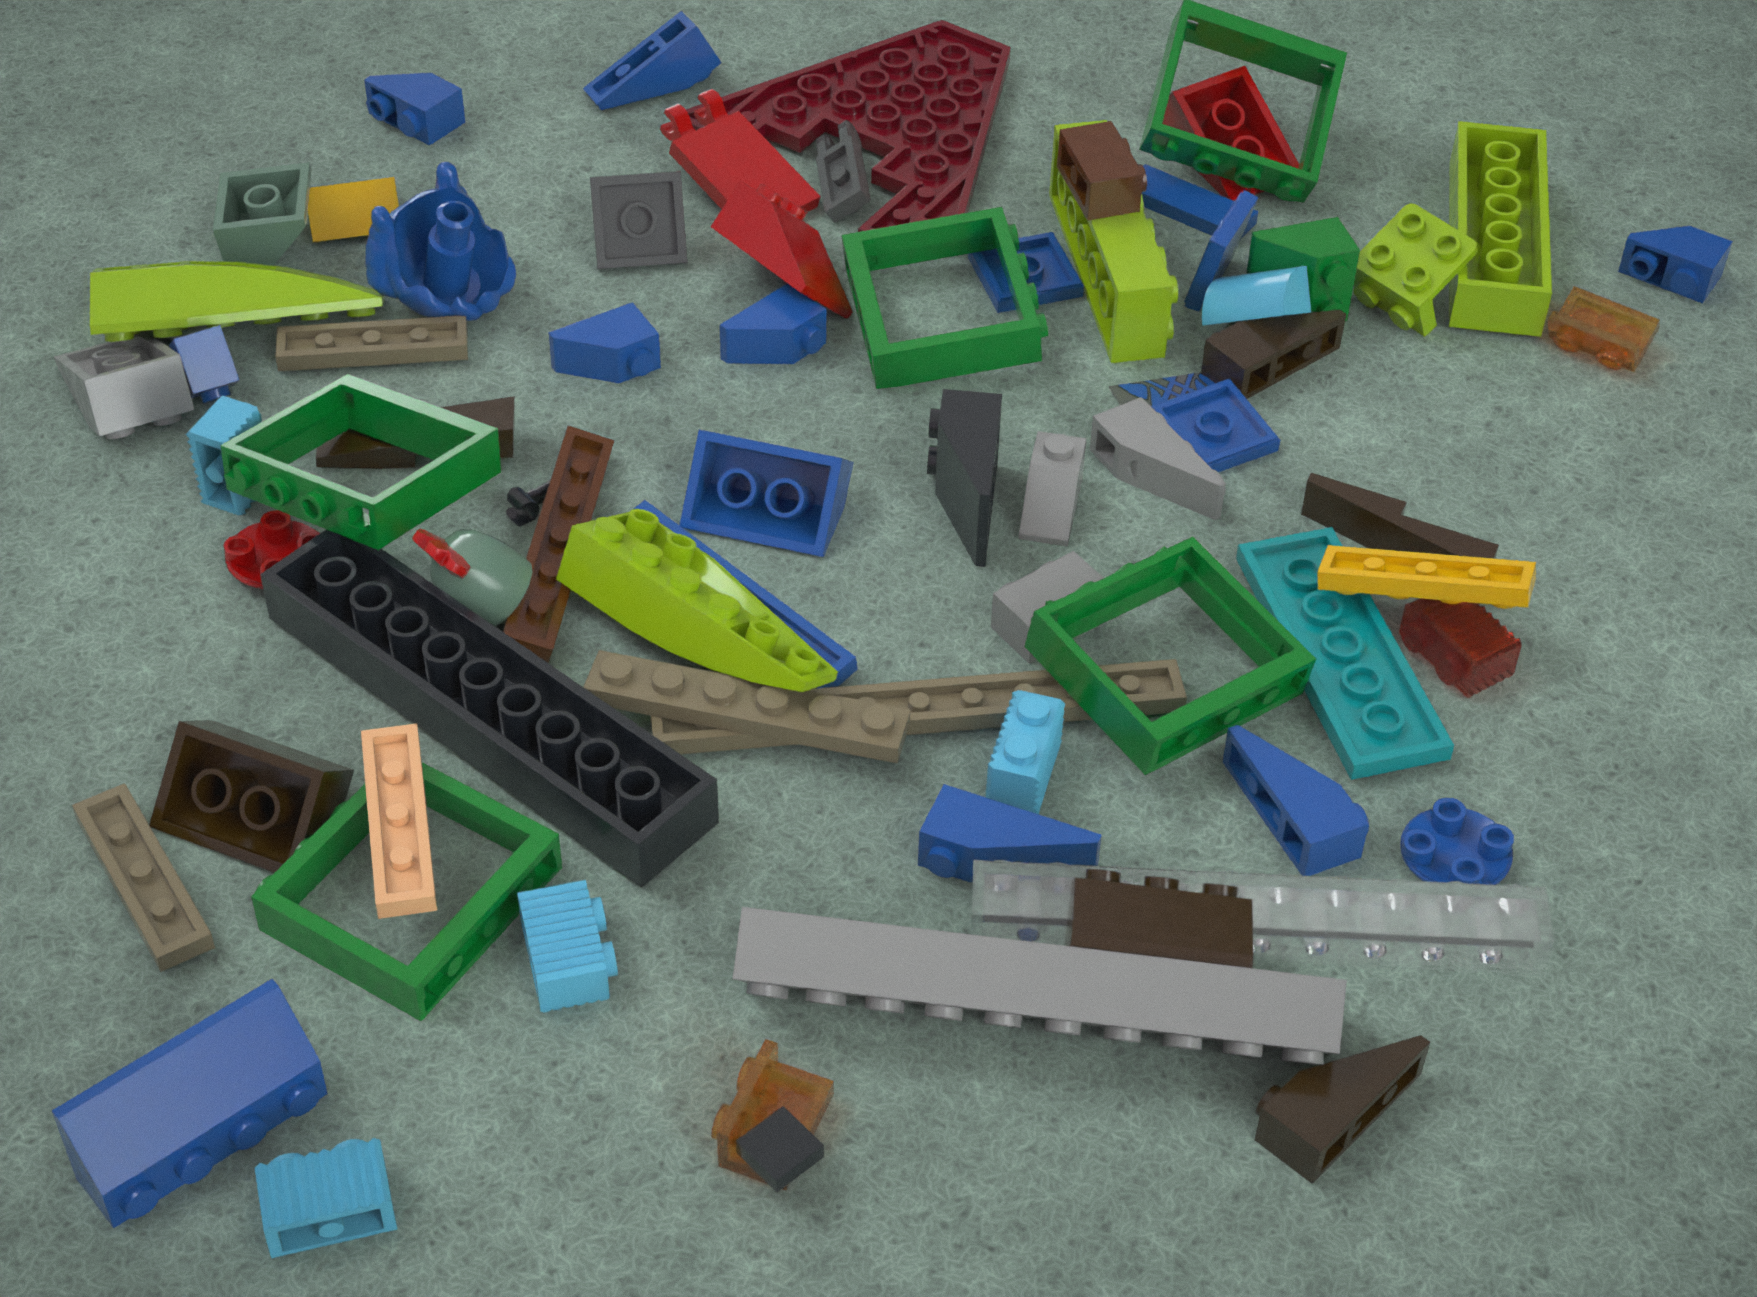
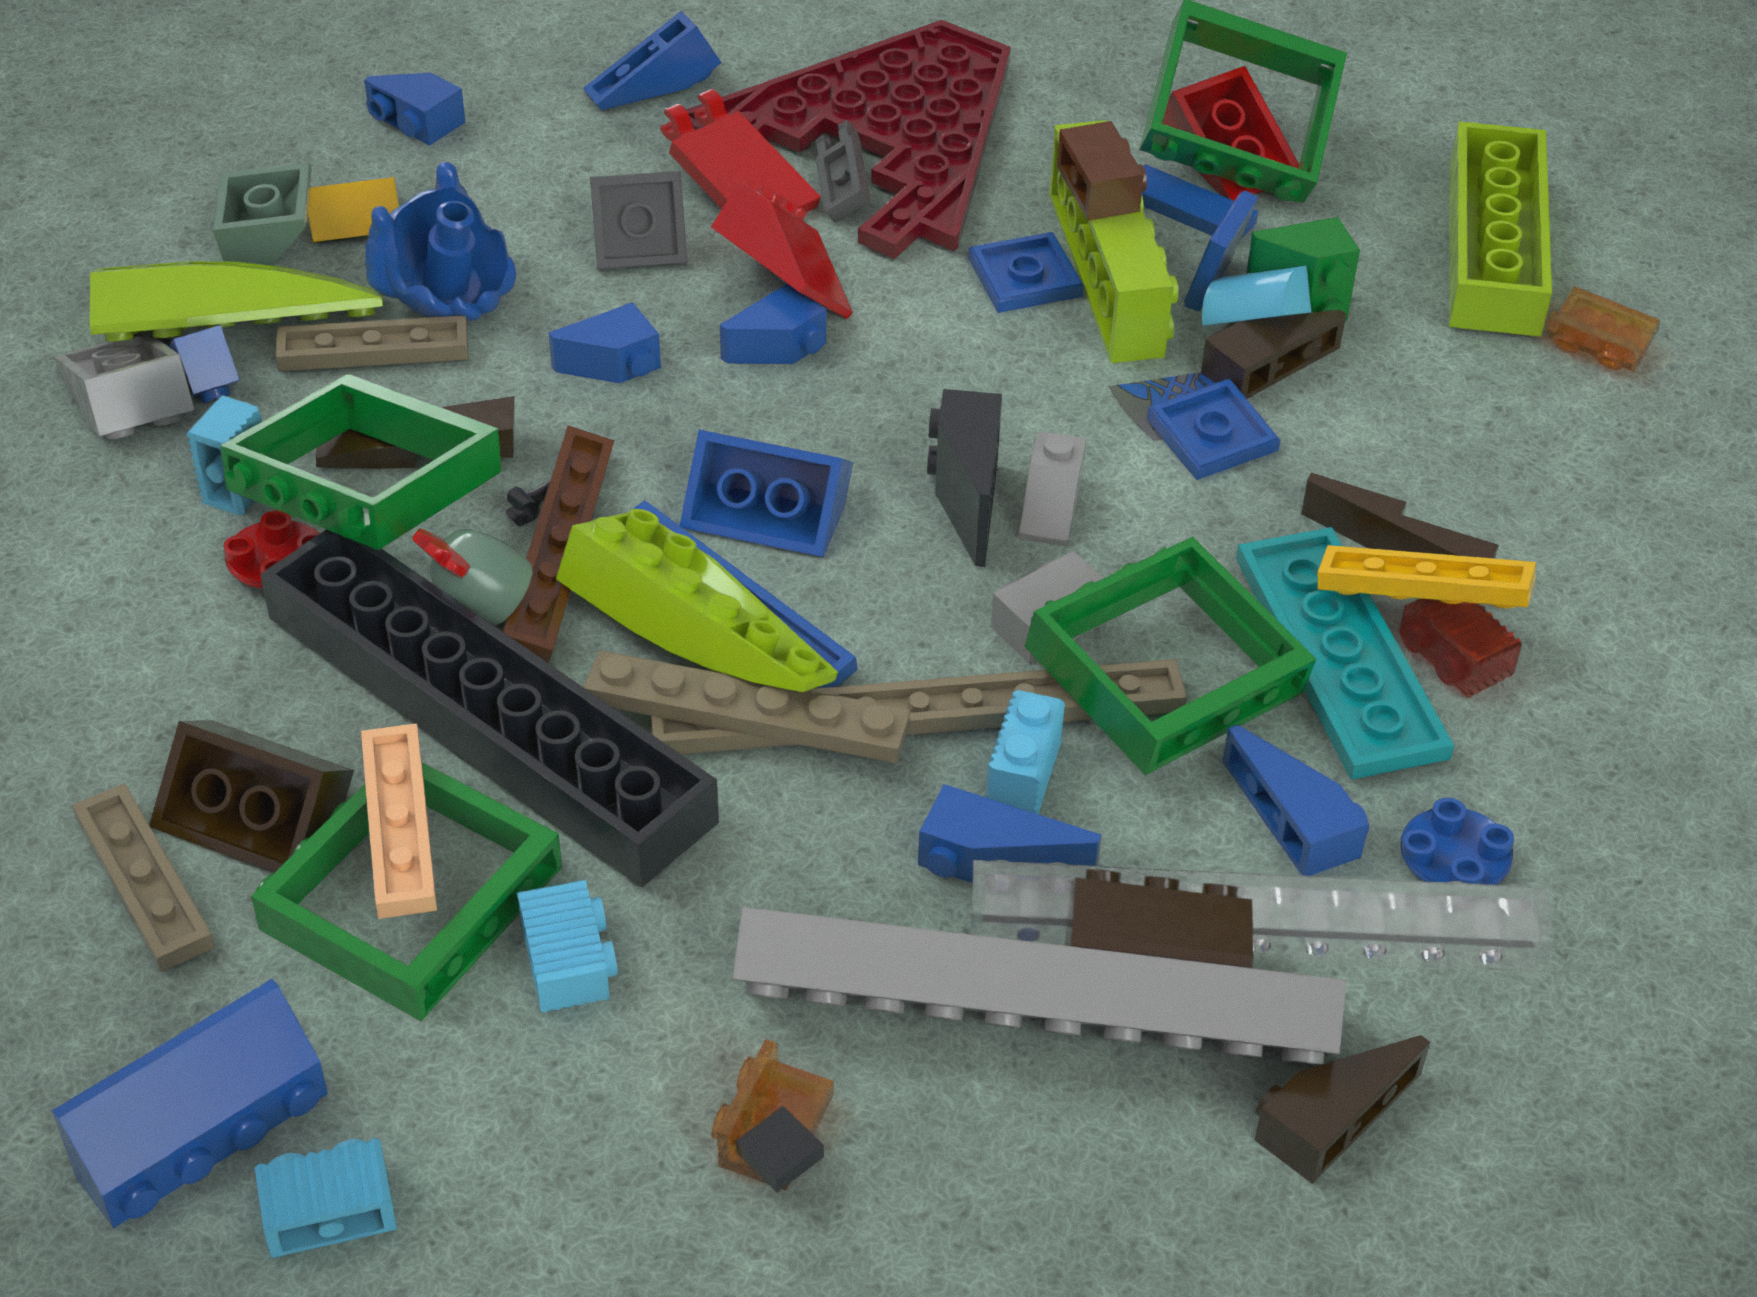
green window [841,207,1049,389] -> none
light grey slope [1090,397,1226,520] -> none
lime bracket [1353,203,1478,336] -> none
blue slope [1618,226,1733,303] -> none

